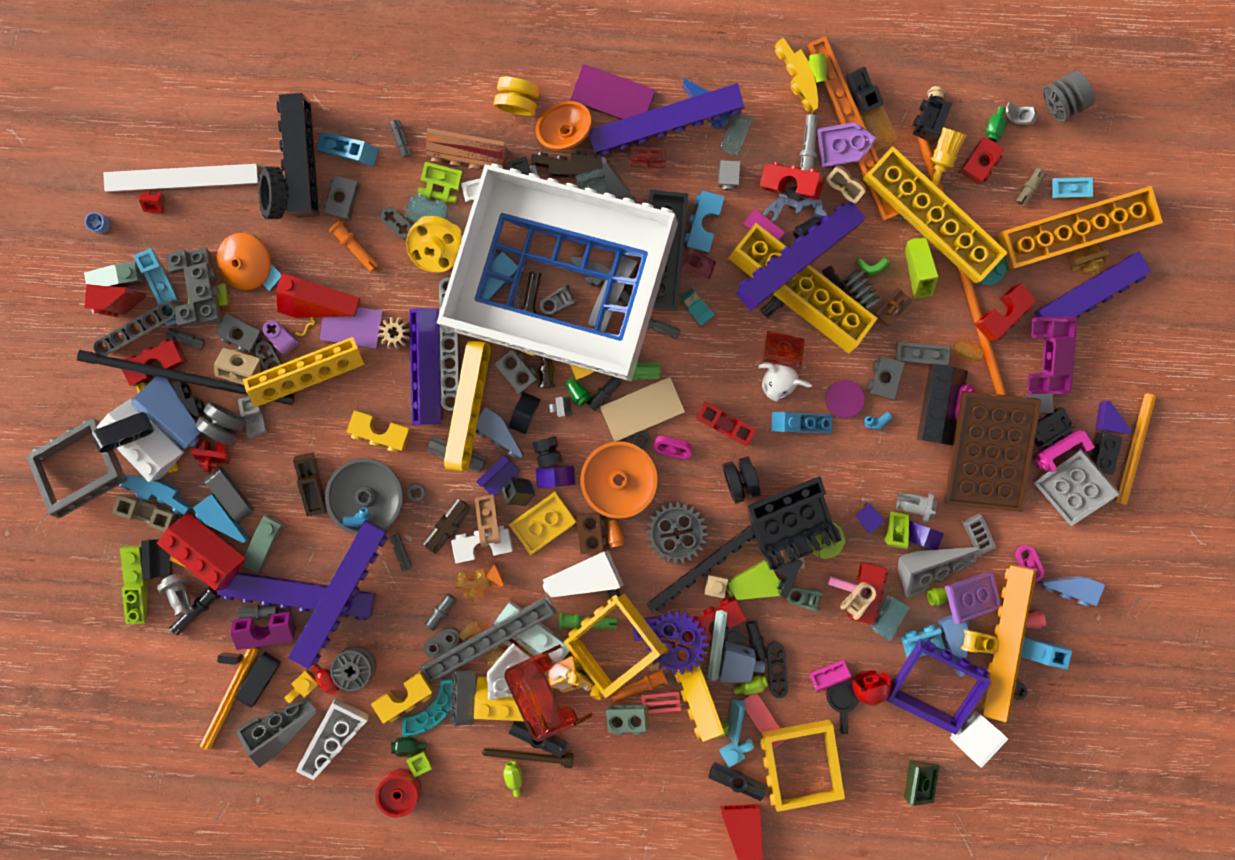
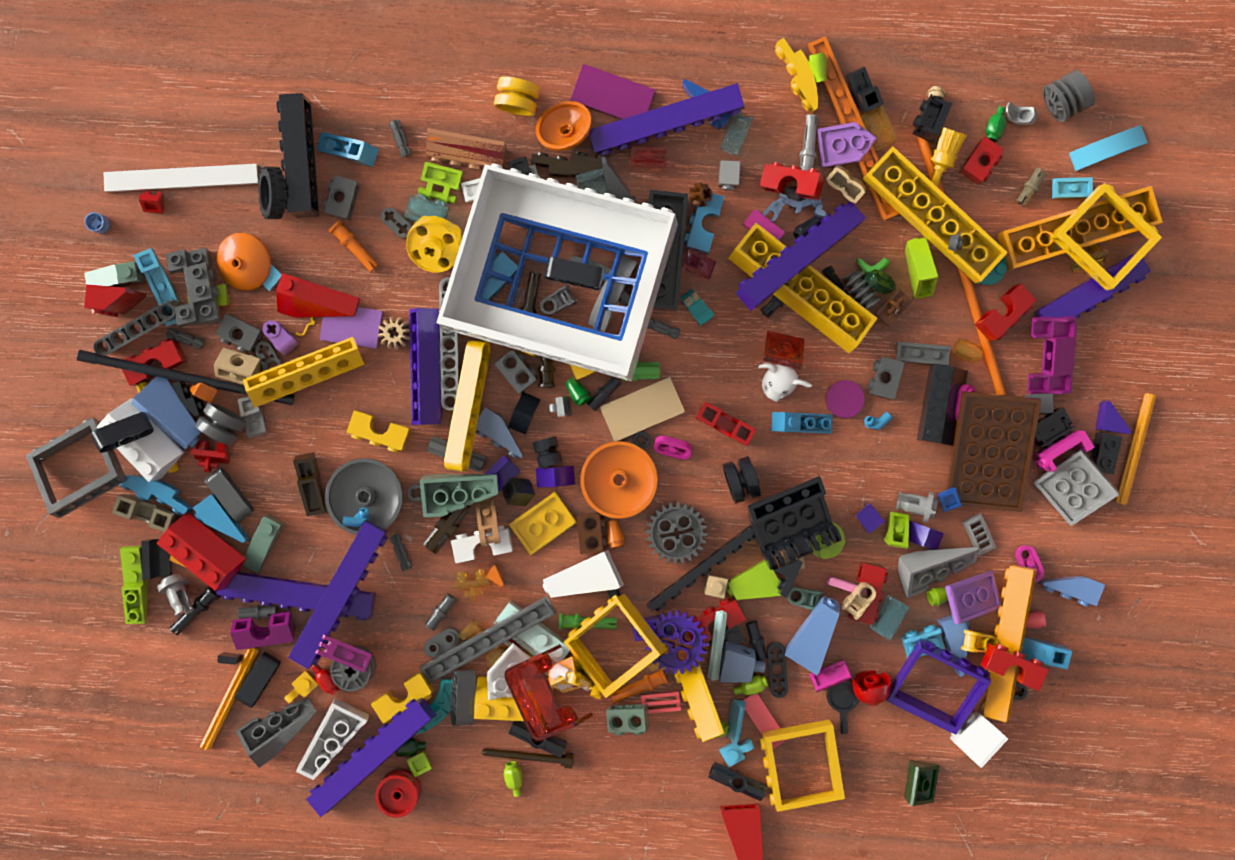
none -> orange slope [189,383,217,402]
none -> dark purple brick [306,697,437,817]
none -> magenta hinge [315,635,372,673]
none -> sand green wedge [420,474,499,518]
none -> black beam [544,257,605,290]
none -> reddish brown gear [689,182,713,207]
none -> medium blue slope [785,596,840,675]
none -> clear green beam [865,269,896,294]
none -> blue tile [936,487,962,513]
none -> dark grey plate [948,233,964,254]
none -> red arch [980,643,1049,691]
none -> yellow window [1050,183,1162,291]
none -> medium azure slope [1069,125,1148,171]

